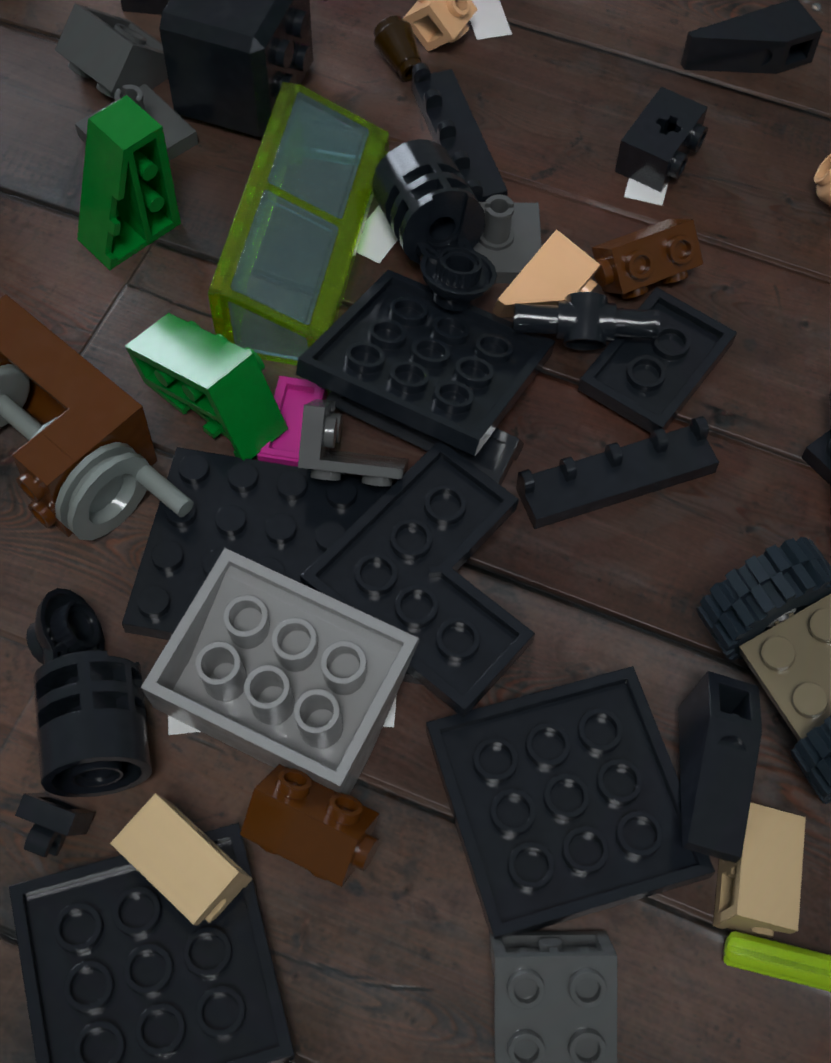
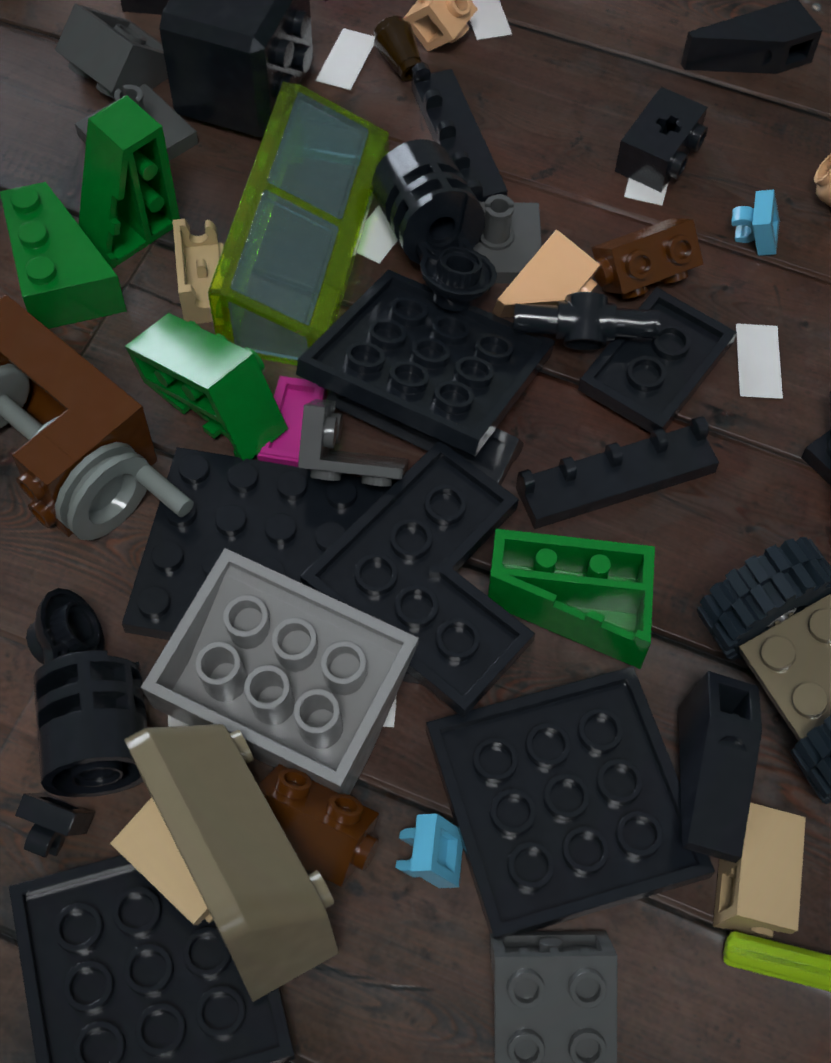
none -> green wedge [0,182,127,329]
none -> dark tan windscreen [124,724,339,1002]
none -> tan hinge [172,219,231,324]
none -> white sticker [315,28,375,90]
none -> medium azure tile [396,813,463,888]
none -> green wedge [488,529,655,670]
none -> medium azure tile [731,189,780,256]
none -> white sticker [736,324,783,399]

